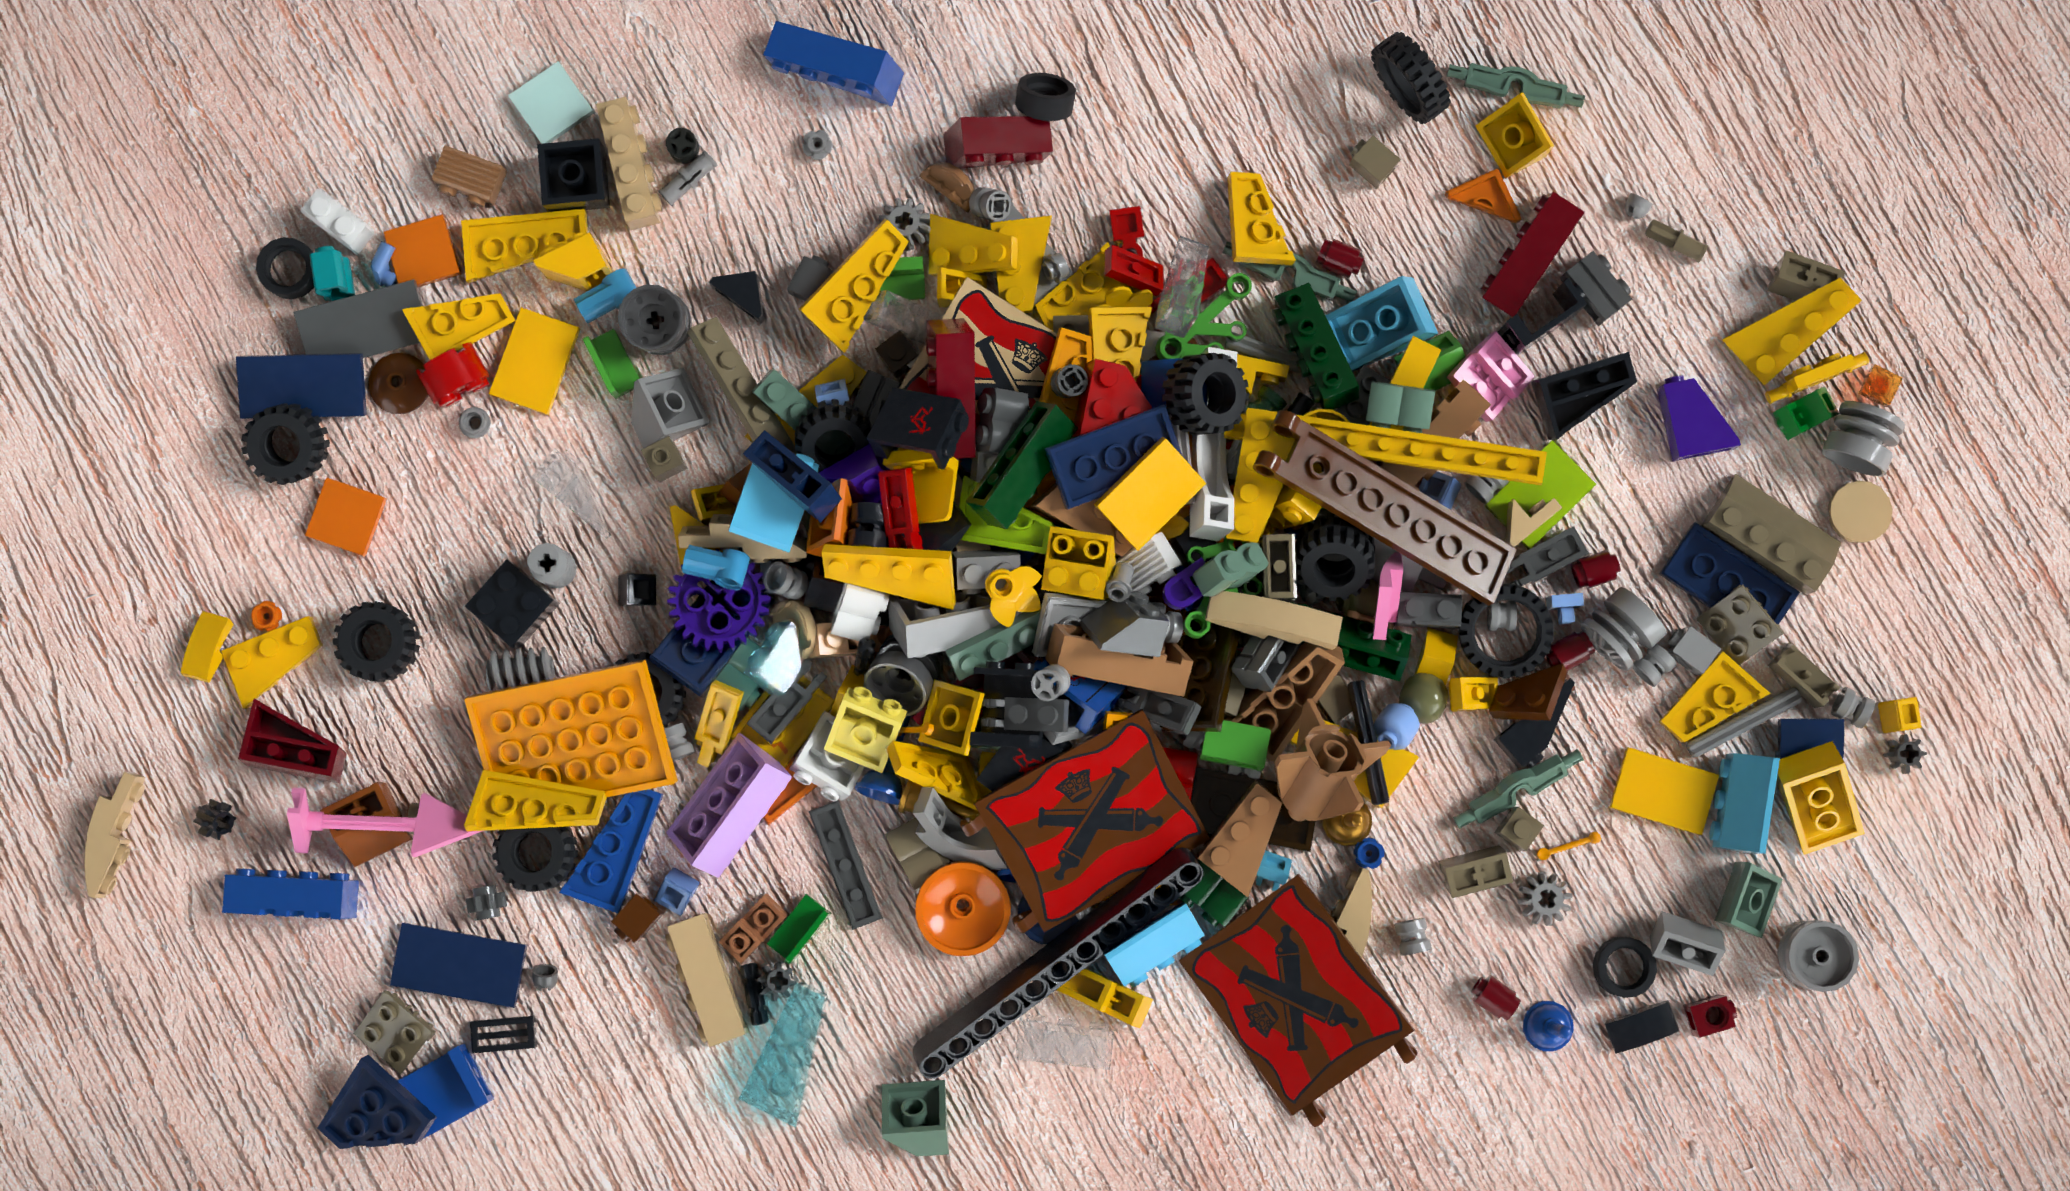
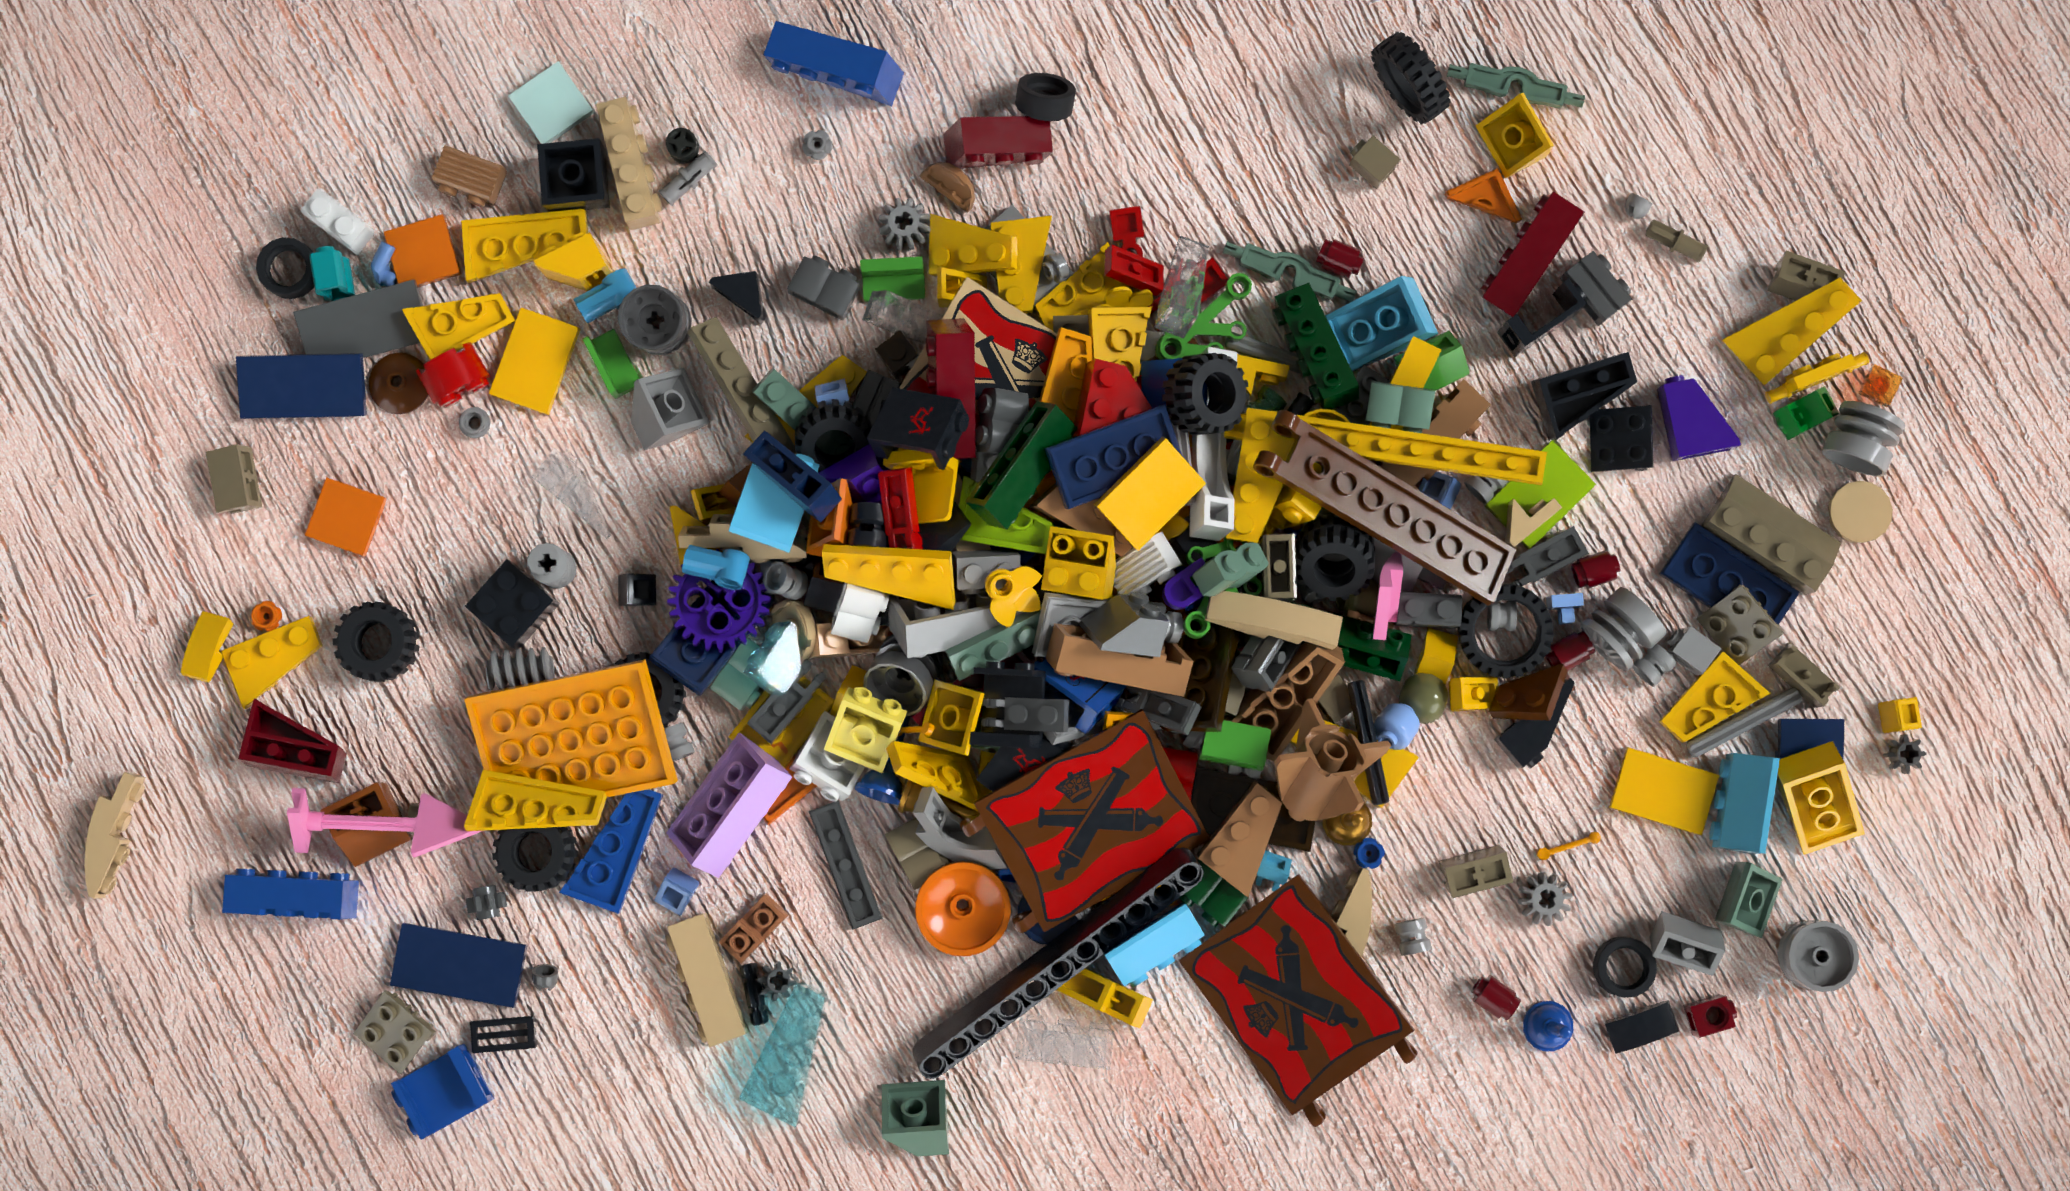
black gear [193,799,236,840] -> none
black tyre [241,403,330,485] -> none
dark blue plate [317,1055,437,1149] -> none
reddish brown brick [611,893,664,943] -> none
dark tan brick [641,436,688,482] -> none
yellow hinge [694,680,744,768] -> none
green panel [767,894,832,964] -> none
yellow wing [799,219,909,353] -> none
black axle [854,638,876,676] -> none
light grey wheel [969,187,1012,221] -> none
light grey wheel [1031,664,1071,701] -> none
dark grey wheel [1050,364,1088,398] -> none
light grey pin [1106,562,1134,602] -> none
yellow wing [1227,172,1296,266] -> none
bright pink slope [1447,331,1535,422] -> none
sand green piece [1453,749,1584,829] -> none
dark tan brick [1494,806,1544,851] -> none
light grey wheel [1831,687,1876,729] -> none
none -> dark tan hinge [206,444,262,514]
none -> black hinge [1590,405,1654,472]

